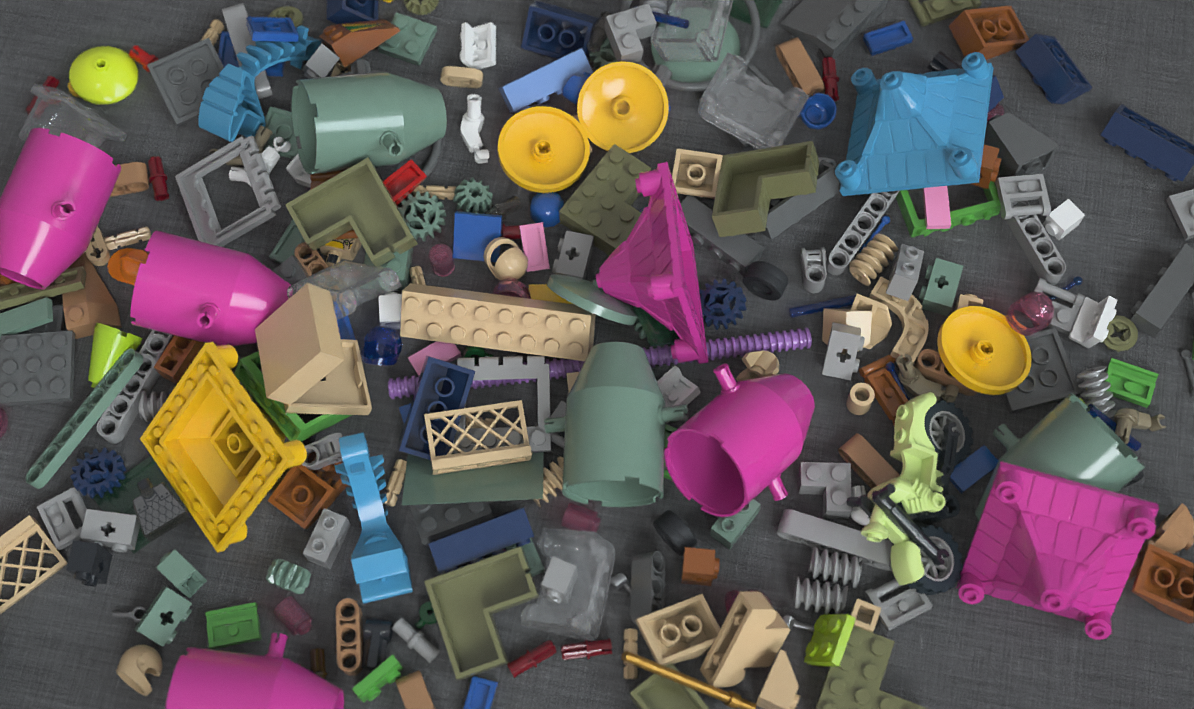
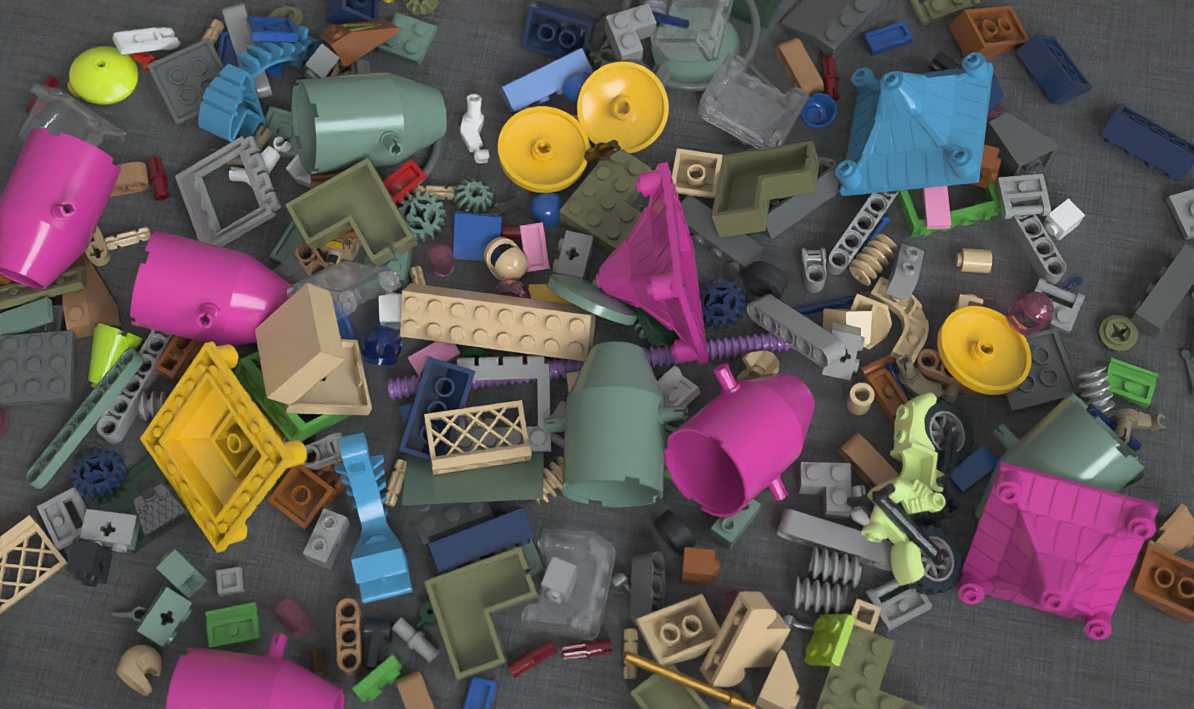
orange piece [107,248,149,286] -> none
sand green gear [266,559,311,594] -> none
tan beam [440,66,484,88] -> none
white bracket [460,22,496,70] -> none
clear pink brick [562,503,601,536] -> none
sand green brick [918,258,963,316] -> none
white bracket [1069,296,1118,348] -> none
none -> white hinge [113,27,180,55]
none -> light grey tile [216,566,244,596]
none -> dark brown axle [584,140,621,164]
none -> light grey beam [747,294,846,367]
none -> tan brick [955,248,992,273]

